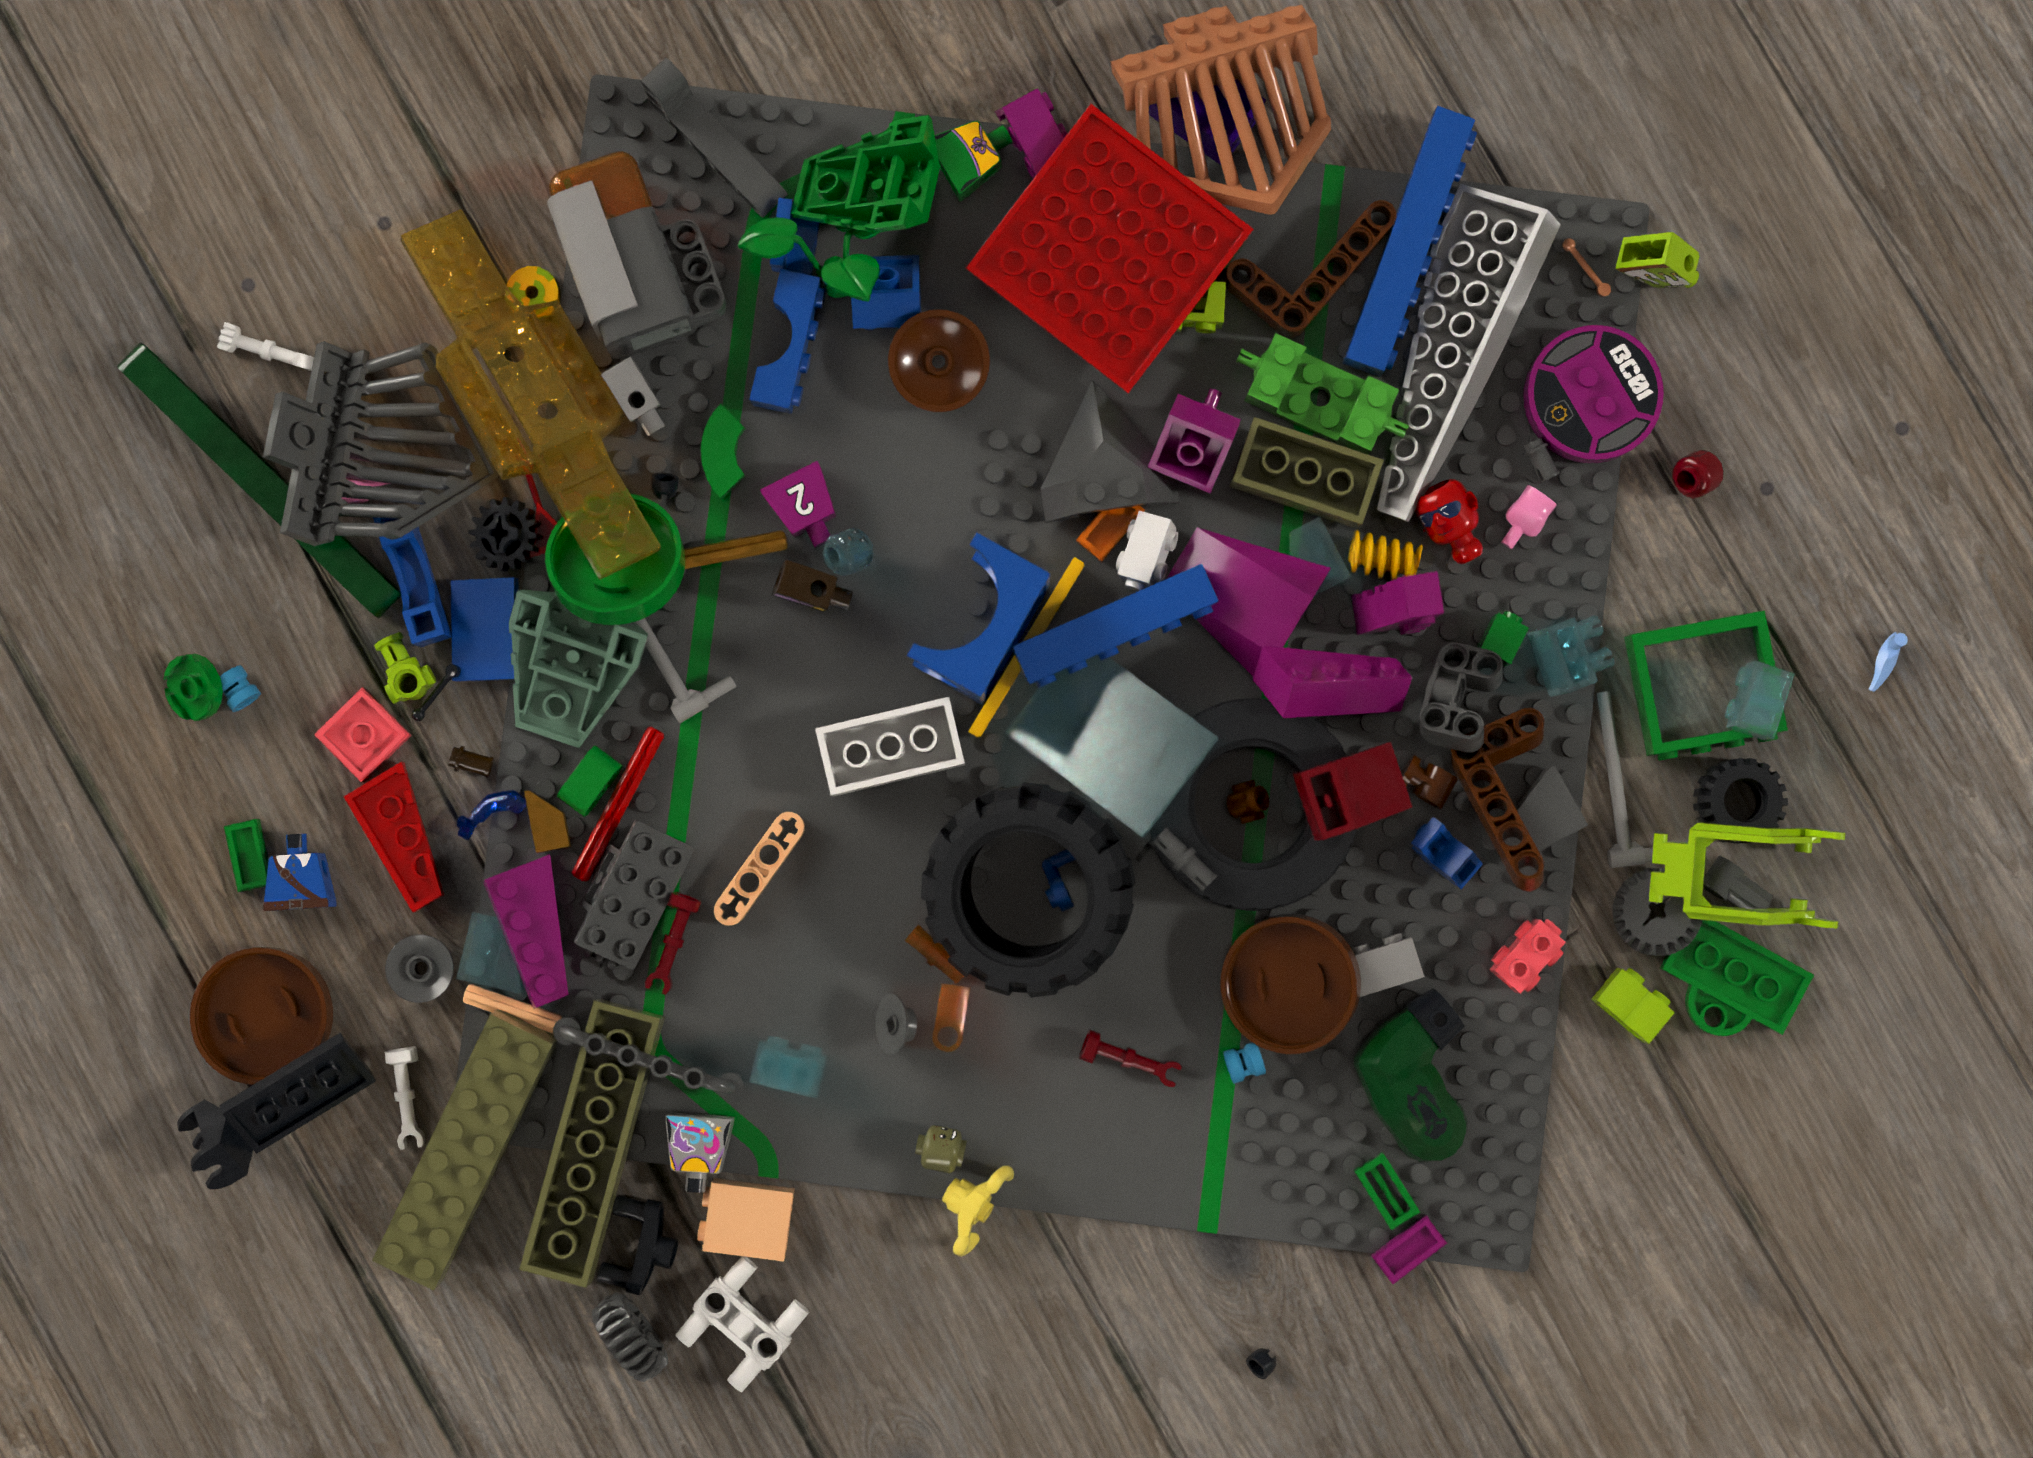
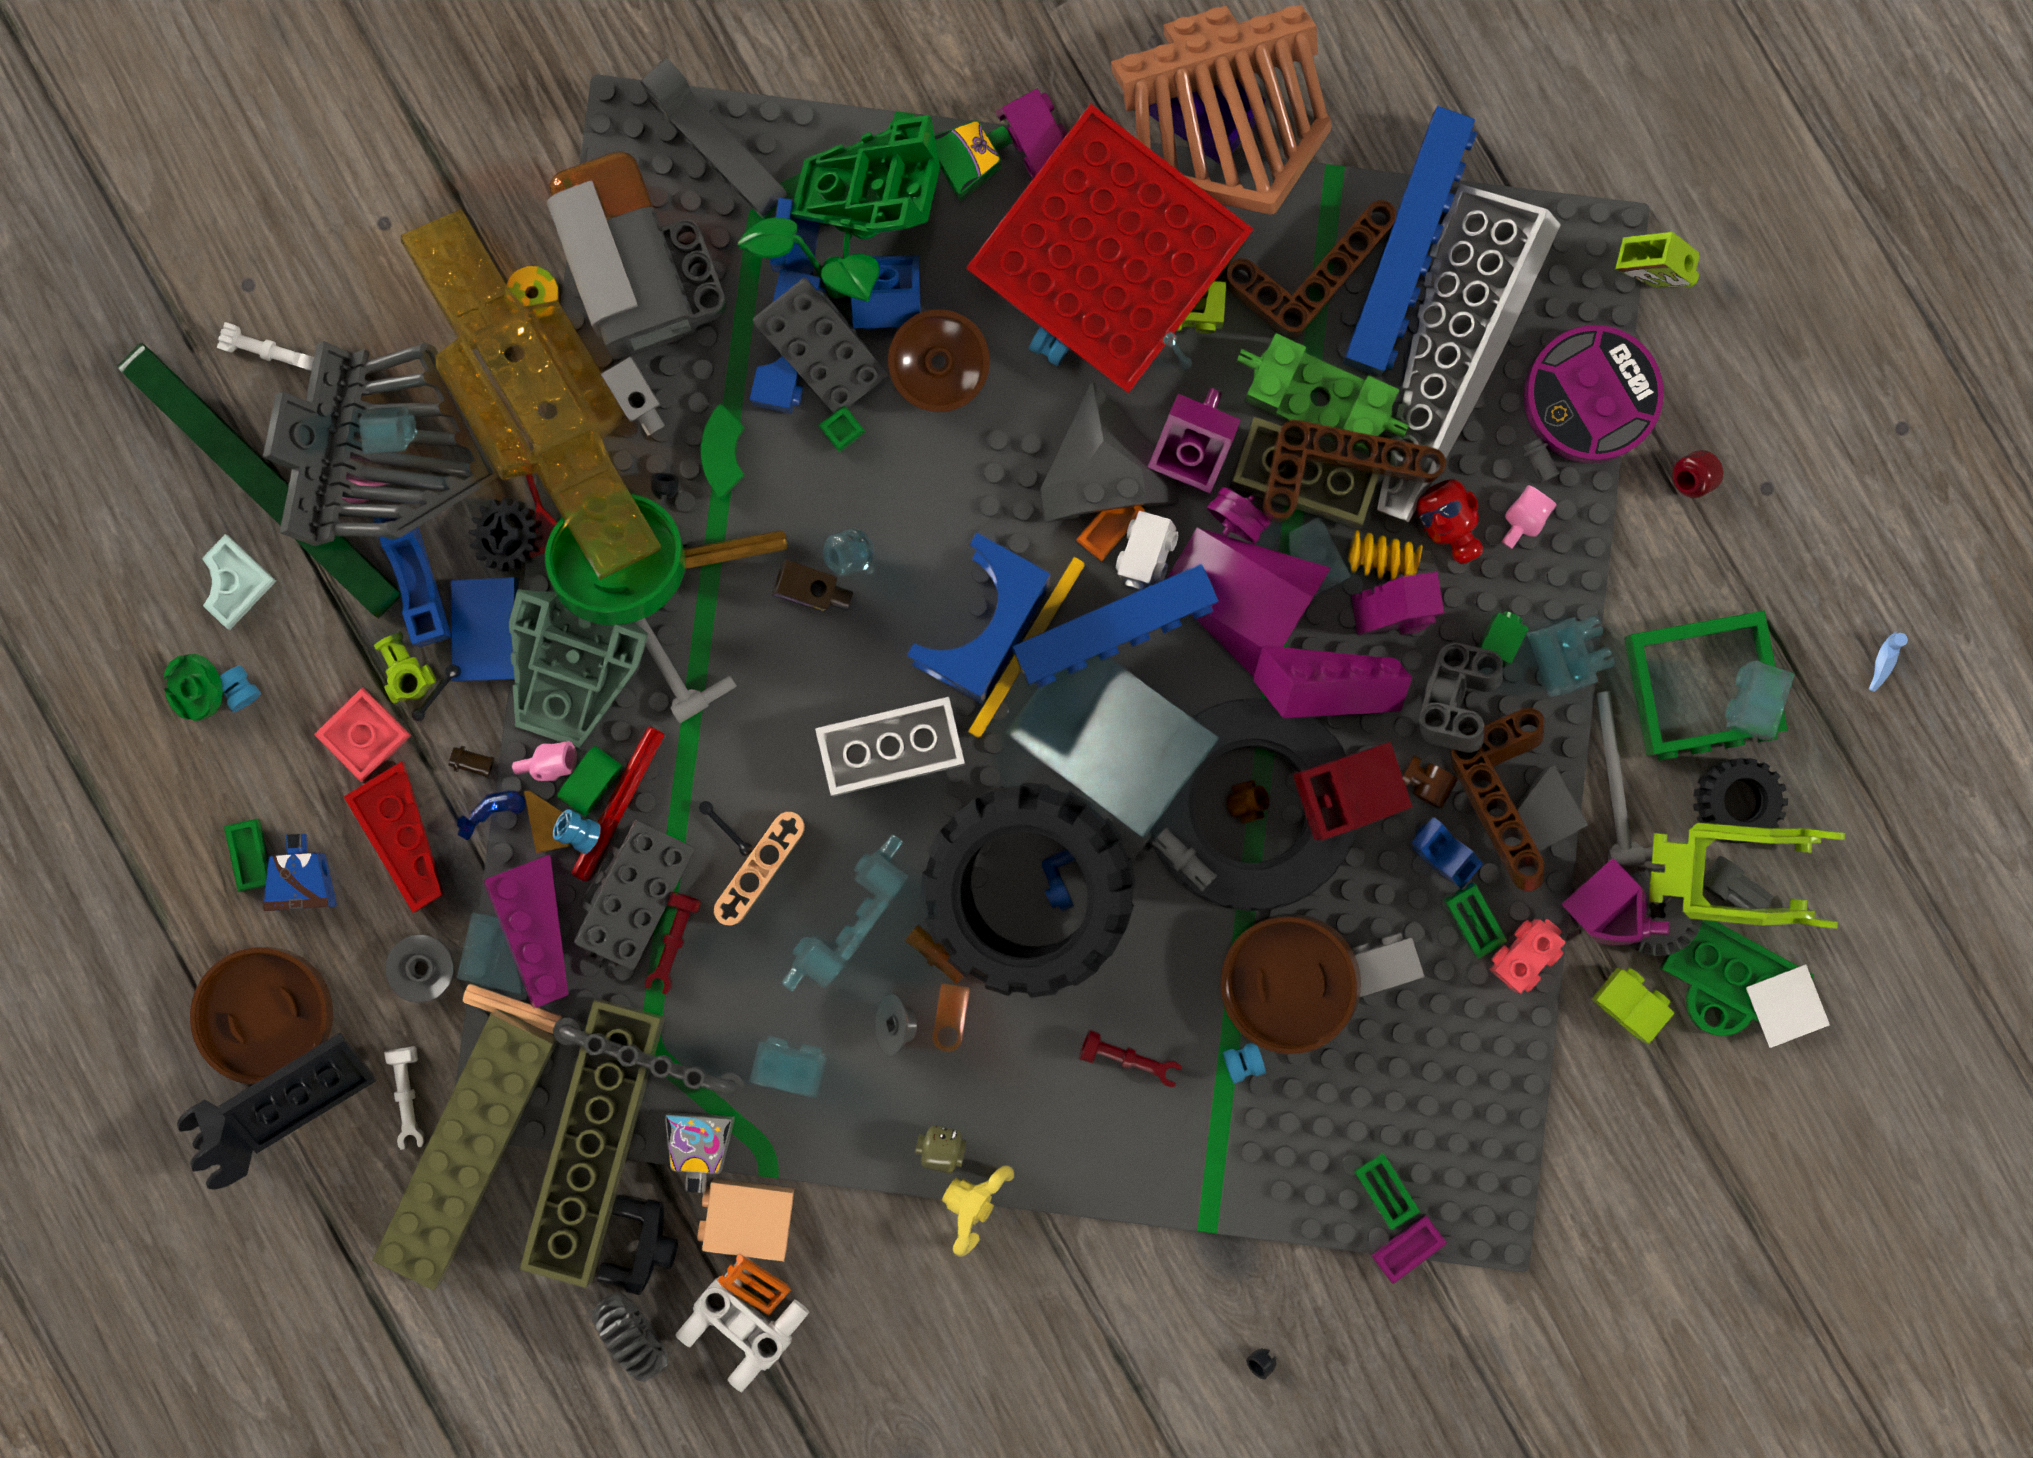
magenta torso [760,461,836,548] -> none
dark green piece [1353,988,1467,1162] -> none
nougat hinge [1562,238,1611,297] -> none
none -> light aqua tile [202,534,276,630]
none -> clear light blue brick [359,406,416,454]
none -> bright pink piece [512,741,577,781]
none -> dark azure wheel [553,809,601,854]
none -> black hinge [699,801,753,856]
none -> orange tile [718,1254,791,1316]
none -> dark grey bracket [753,278,888,413]
none -> clear light blue brick [781,834,911,991]
none -> green tile [818,406,866,453]
none -> dark azure wheel [1028,327,1069,367]
none -> clear light blue hinge [1163,332,1192,369]
none -> magenta wheel [1207,487,1271,544]
none -> reddish brown beam [1263,420,1446,522]
none -> green tile [1443,882,1507,959]
none -> magenta piece [1562,858,1670,945]
none -> white sticker [1746,965,1830,1048]

